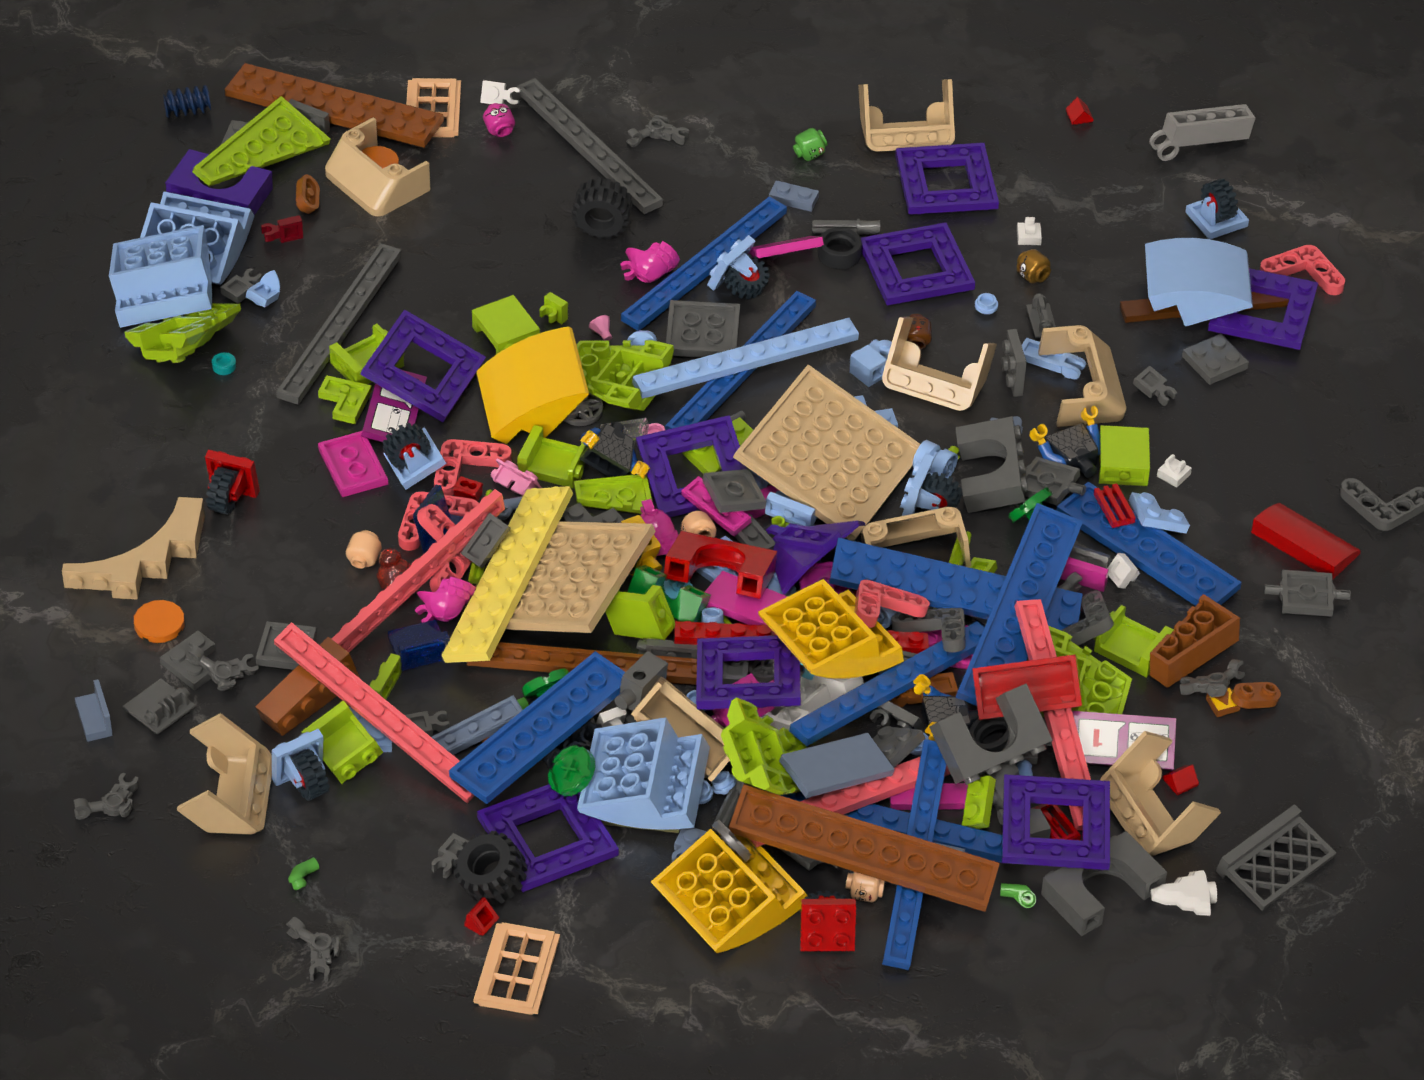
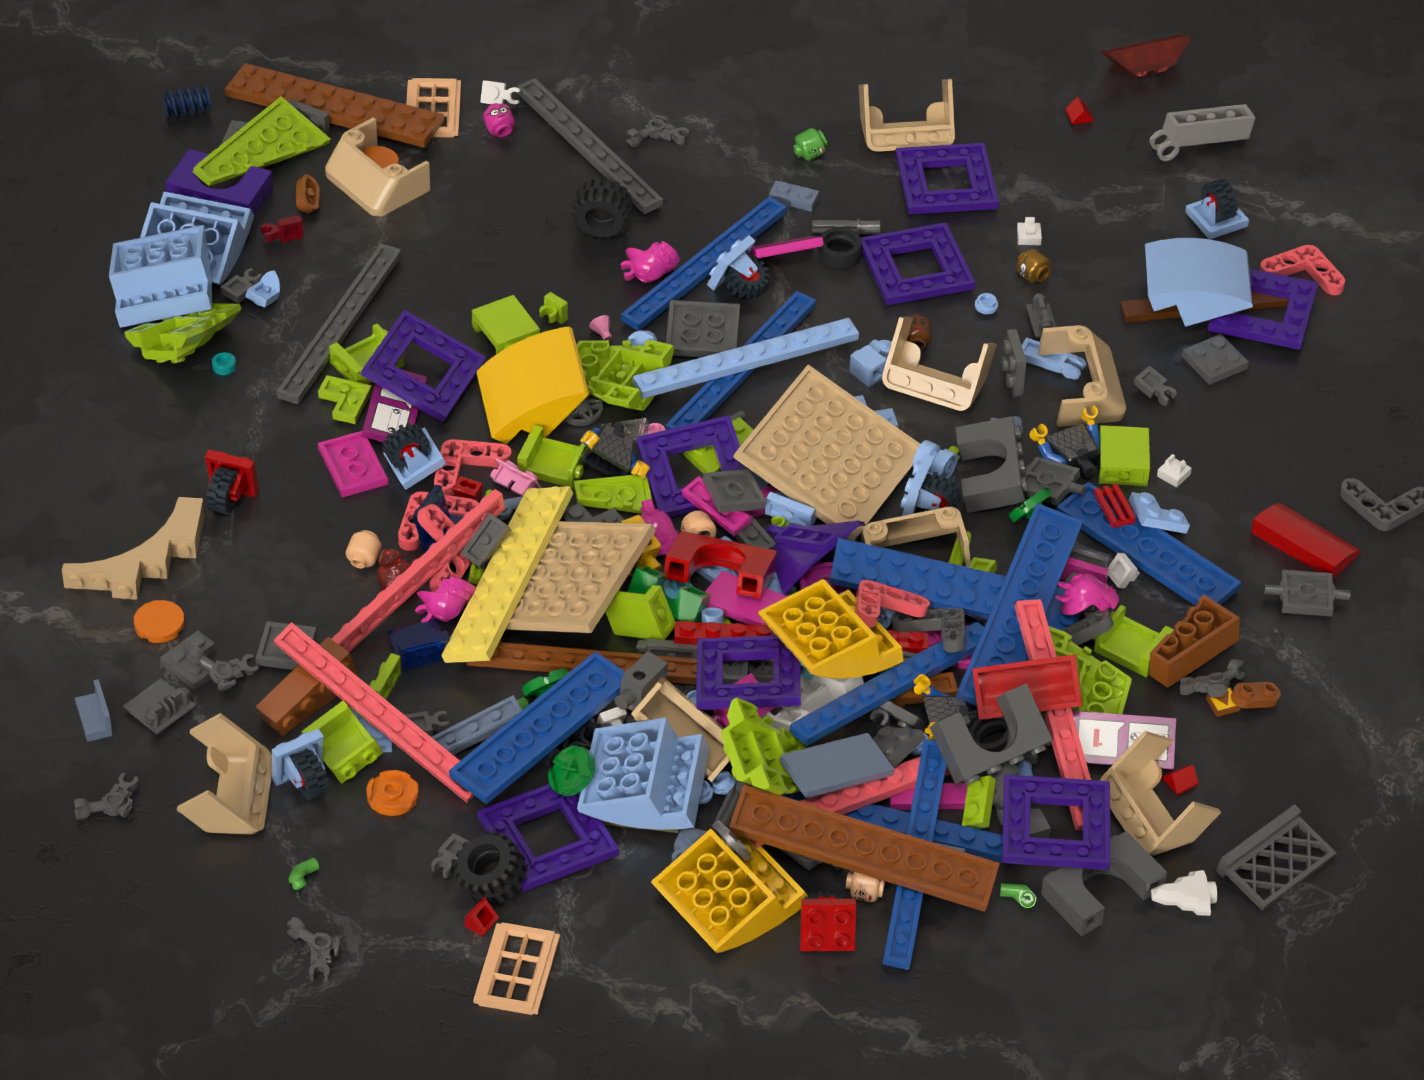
red tile [1032,804,1081,841] -> none
none -> orange tile [366,770,419,816]
none -> dark pink helmet [1056,574,1119,615]
none -> clear red wedge [1102,34,1191,77]

